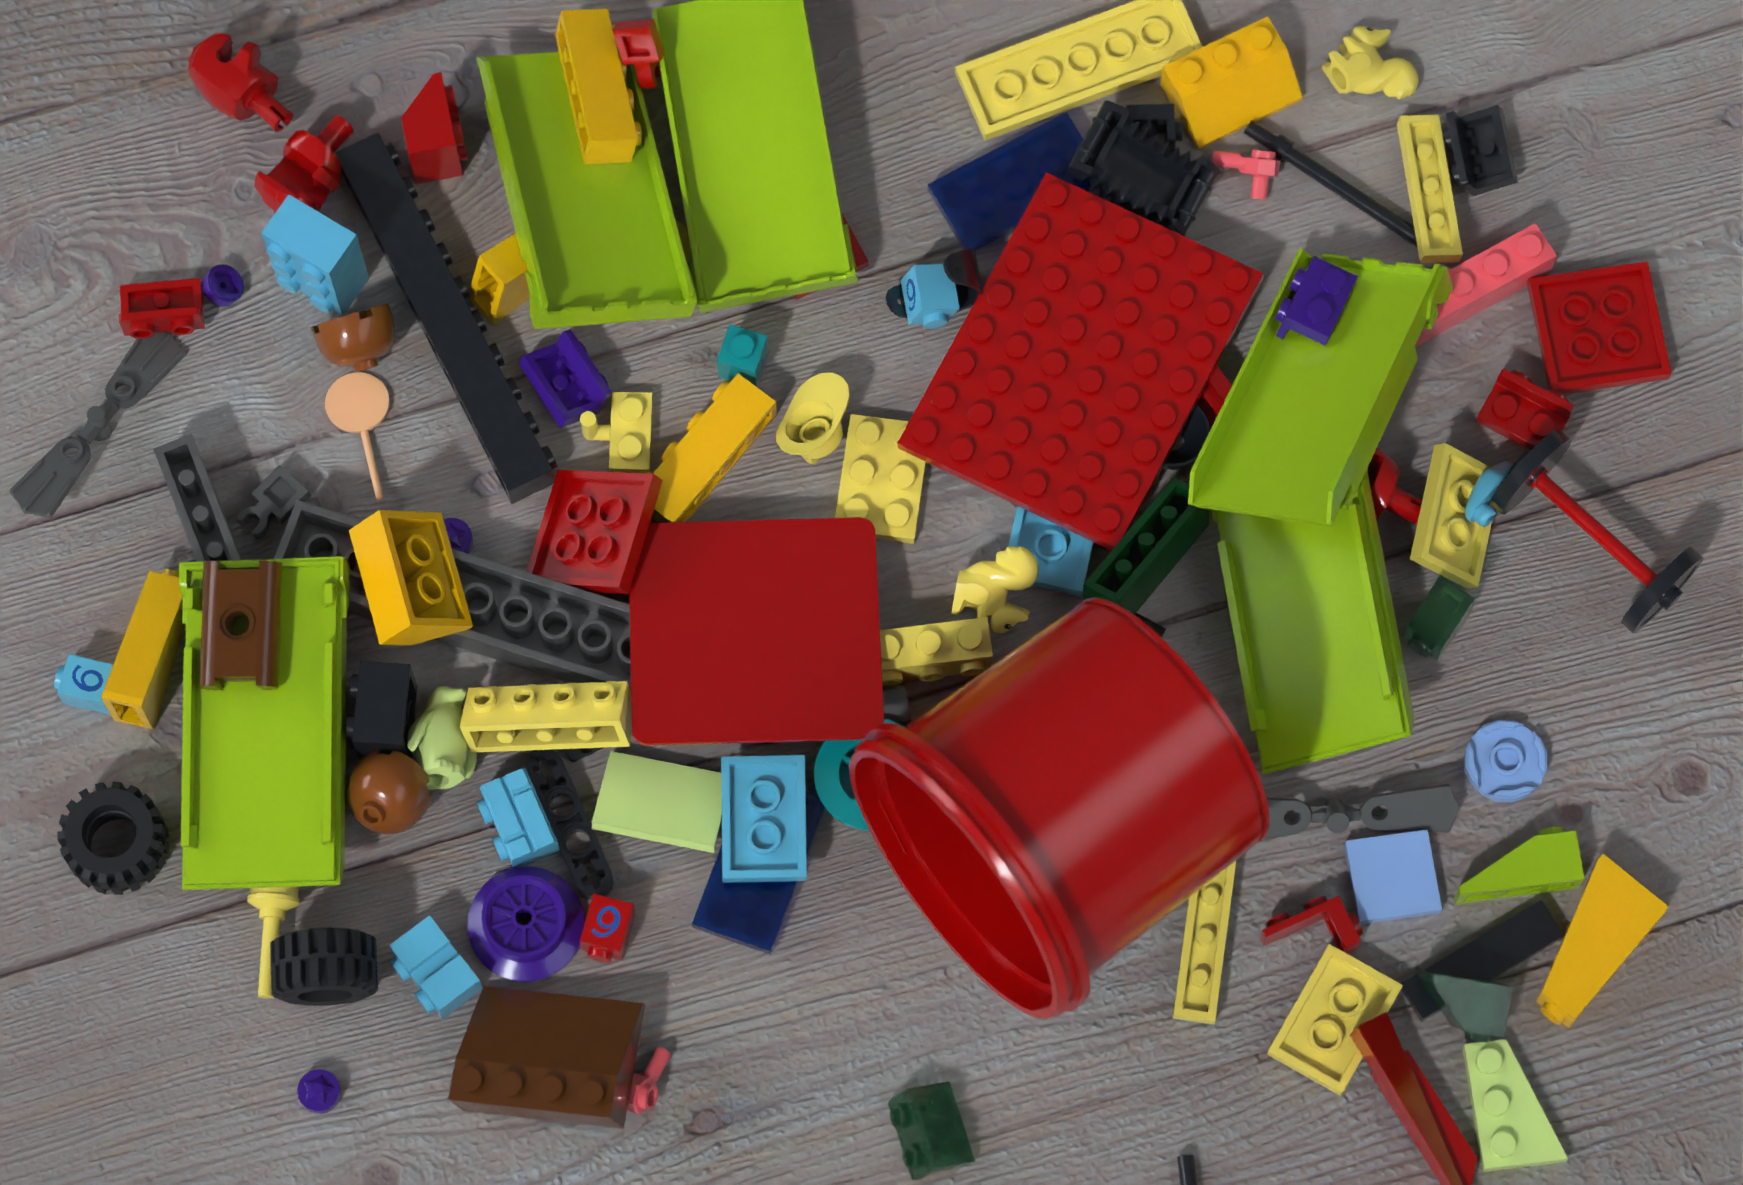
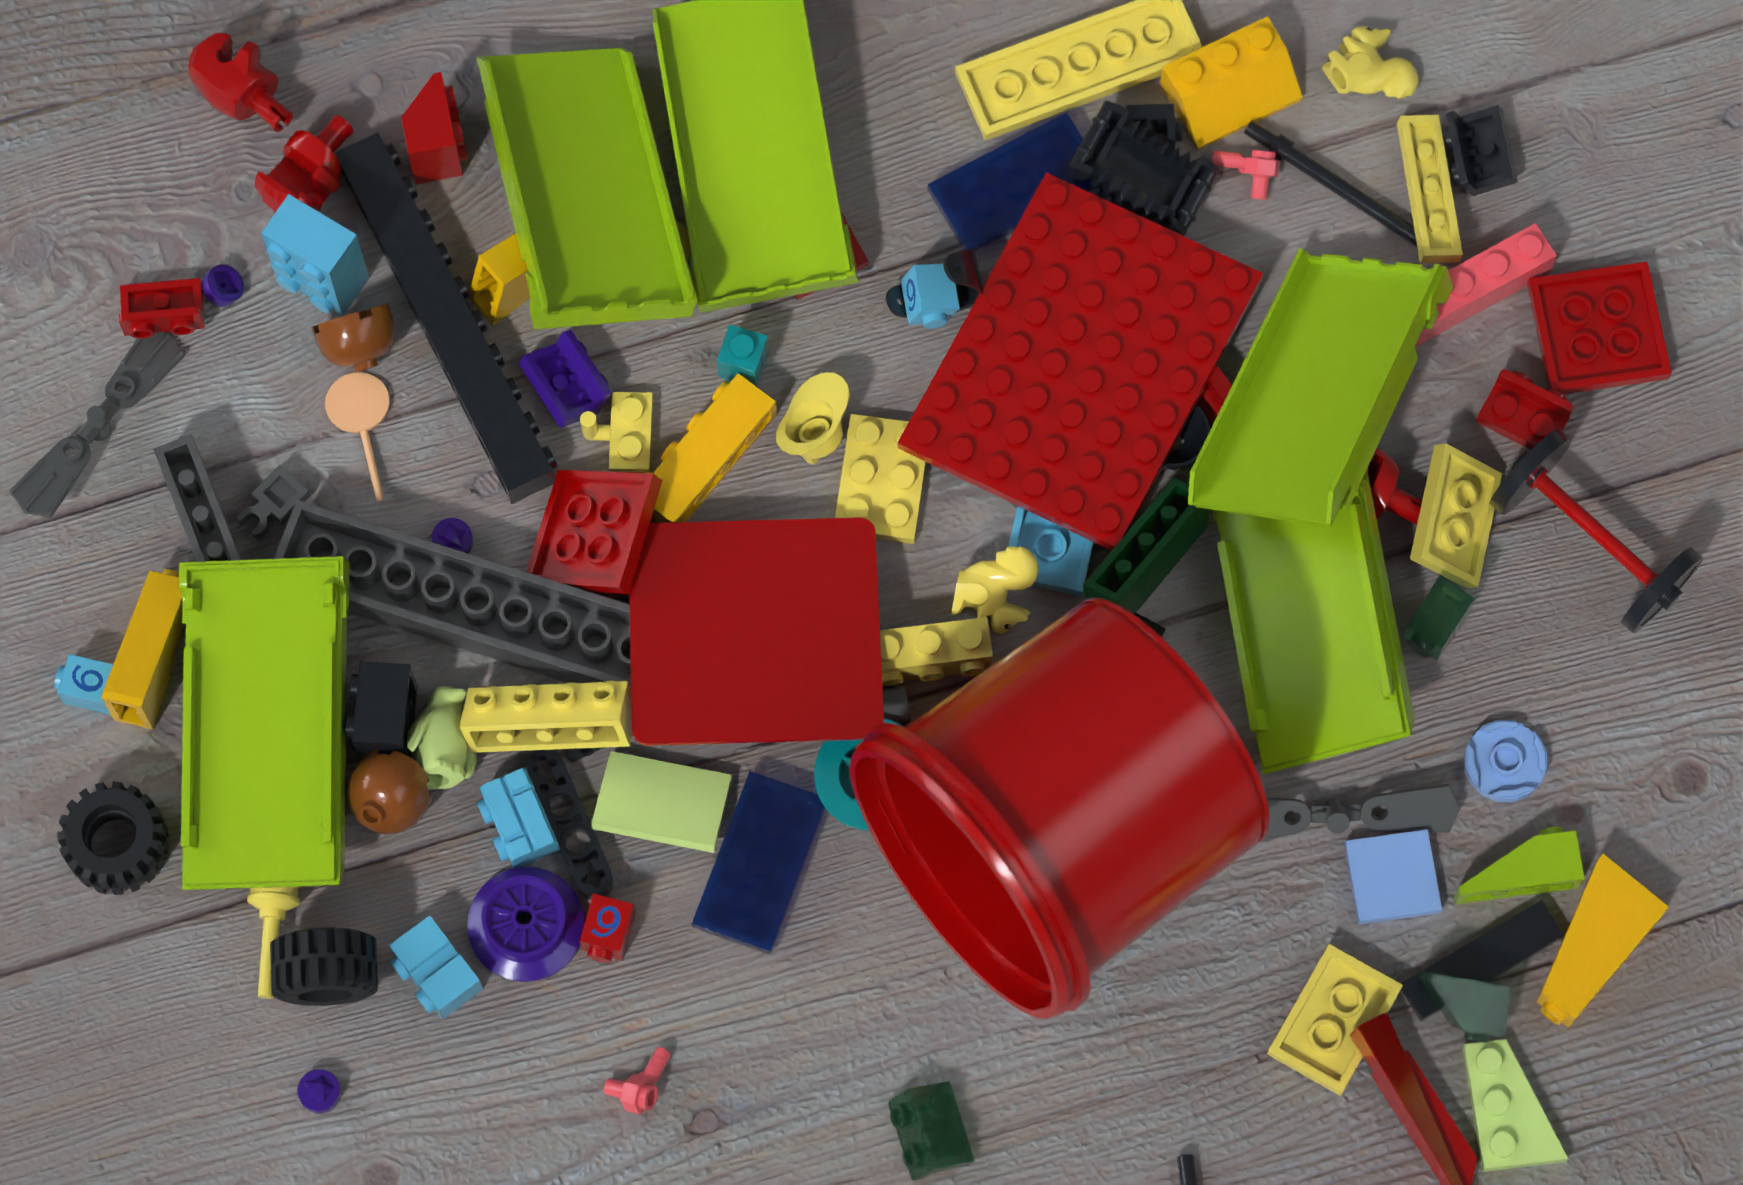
reddish brown piece [200,560,282,690] -> none
yellow slope [349,510,473,645] -> none
reddish brown slope [448,986,645,1129] -> none
yellow brick [555,8,642,165] -> none
red plate [612,19,665,89] -> none
medium azure plate [721,755,807,883] -> none
light yellow plate [1172,861,1236,1025] -> none
red bracket [1260,896,1363,954] -> none
dark purple bracket [1275,256,1358,345] -> none
medium azure arm [1465,461,1513,527] -> none

